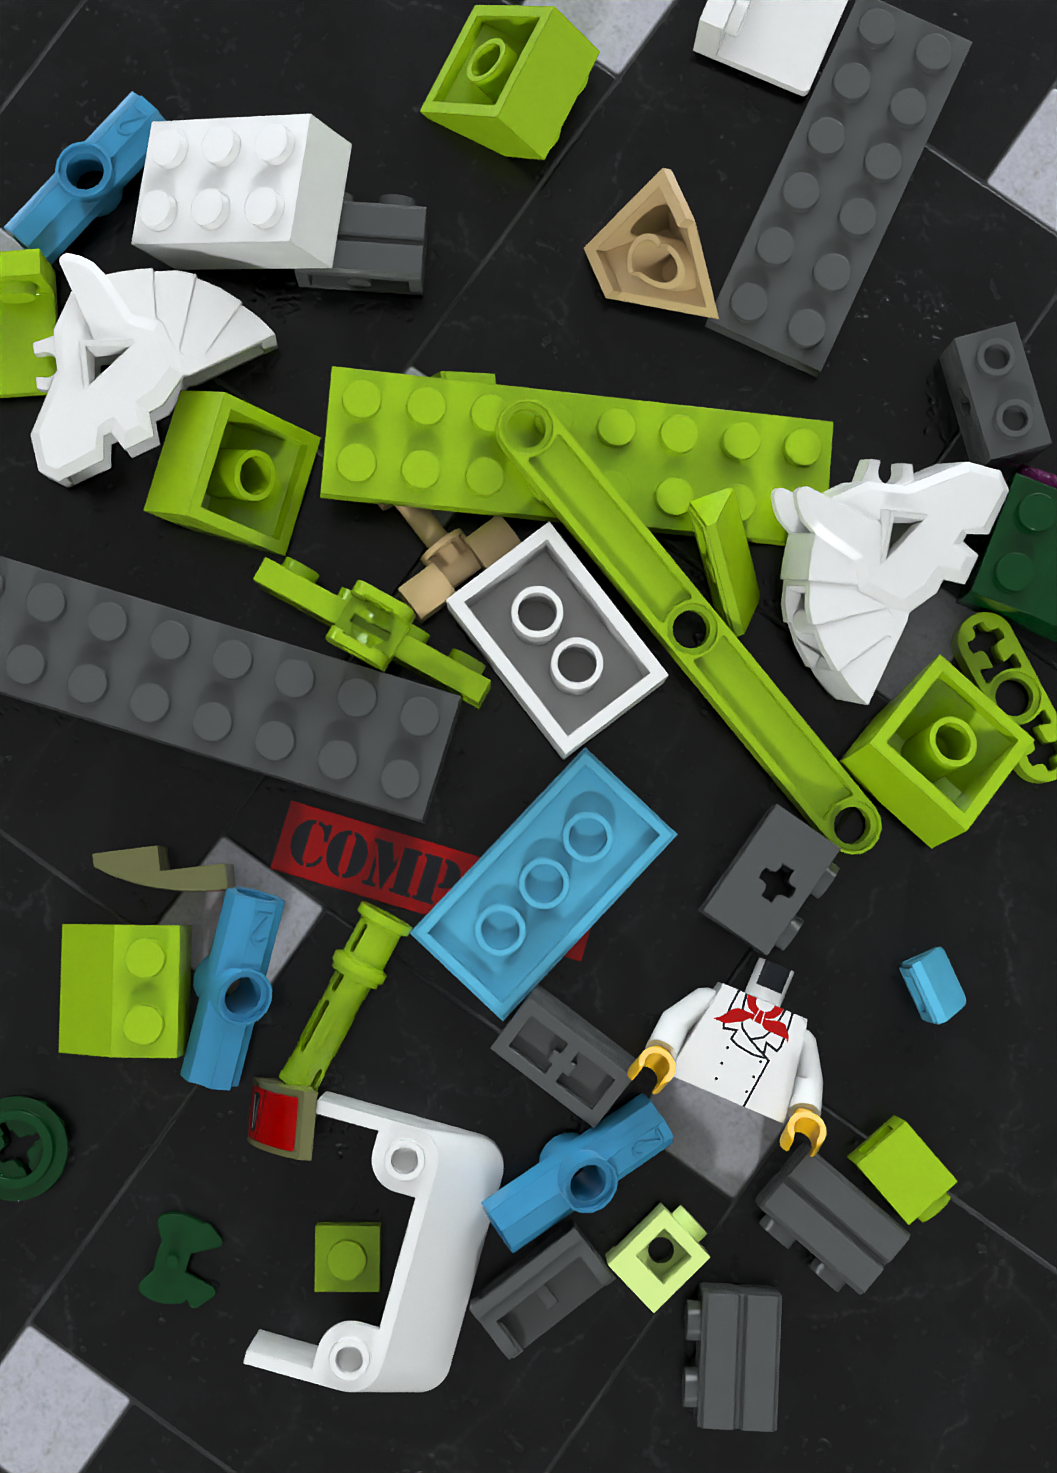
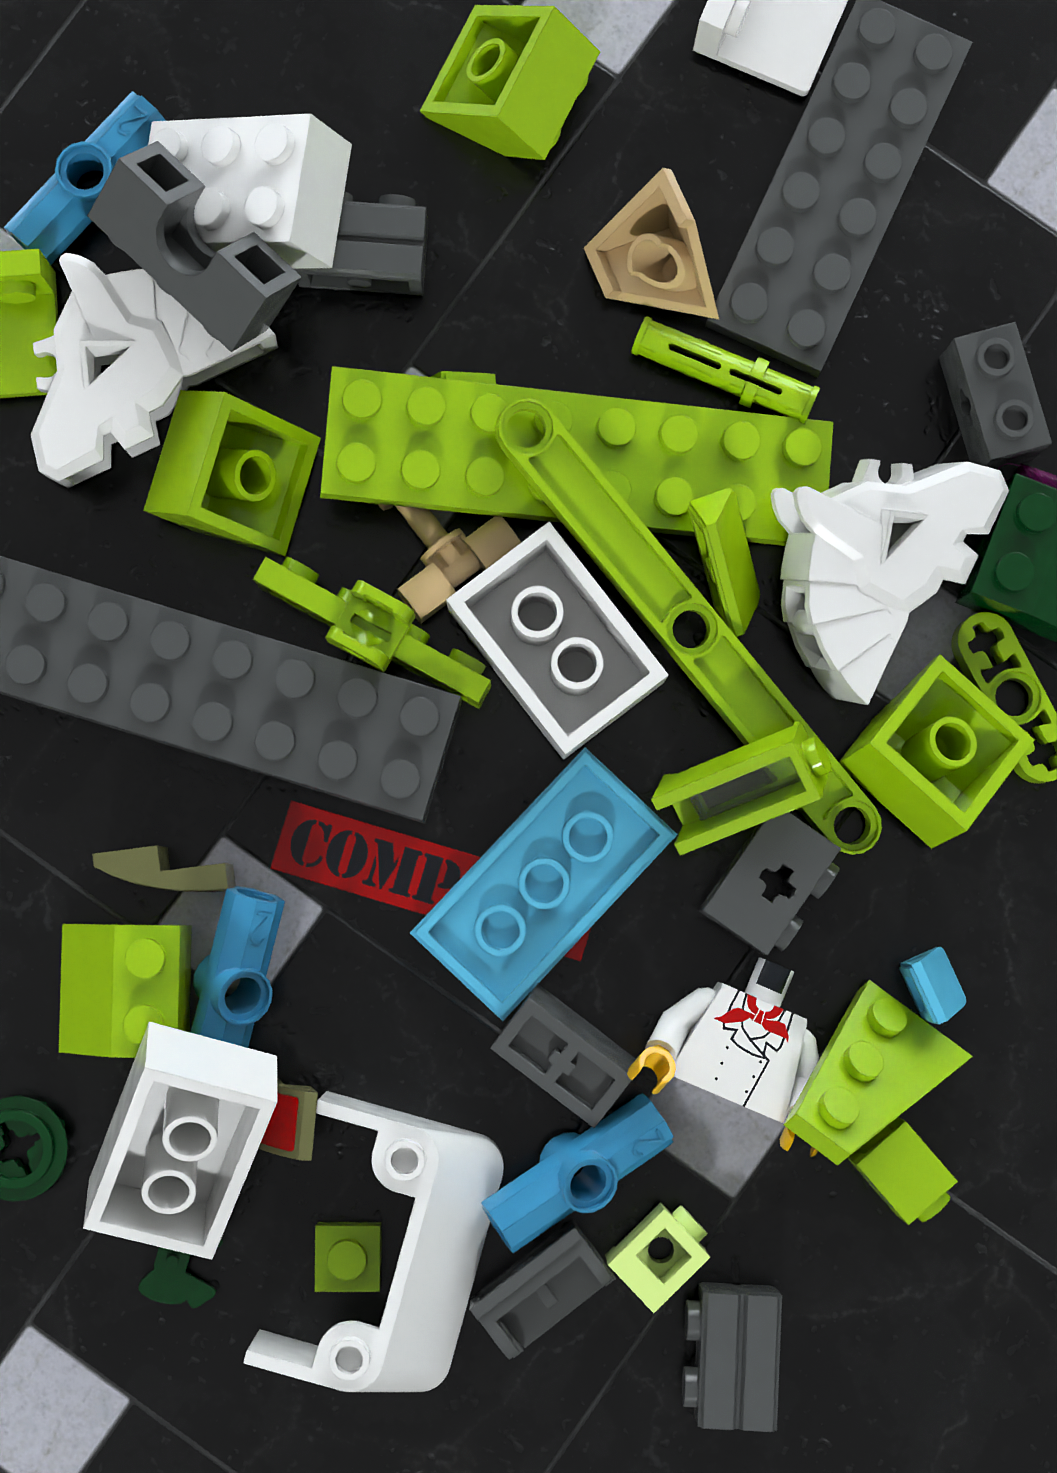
lime pin [279,901,413,1091] -> none
dark grey brick [754,1142,911,1295] -> none
none -> white brick [83,1022,277,1260]
none -> dark grey arch [88,141,302,352]
none -> lime pin [631,316,820,424]
none -> lime window [651,720,831,855]
none -> lime wing [783,980,973,1166]

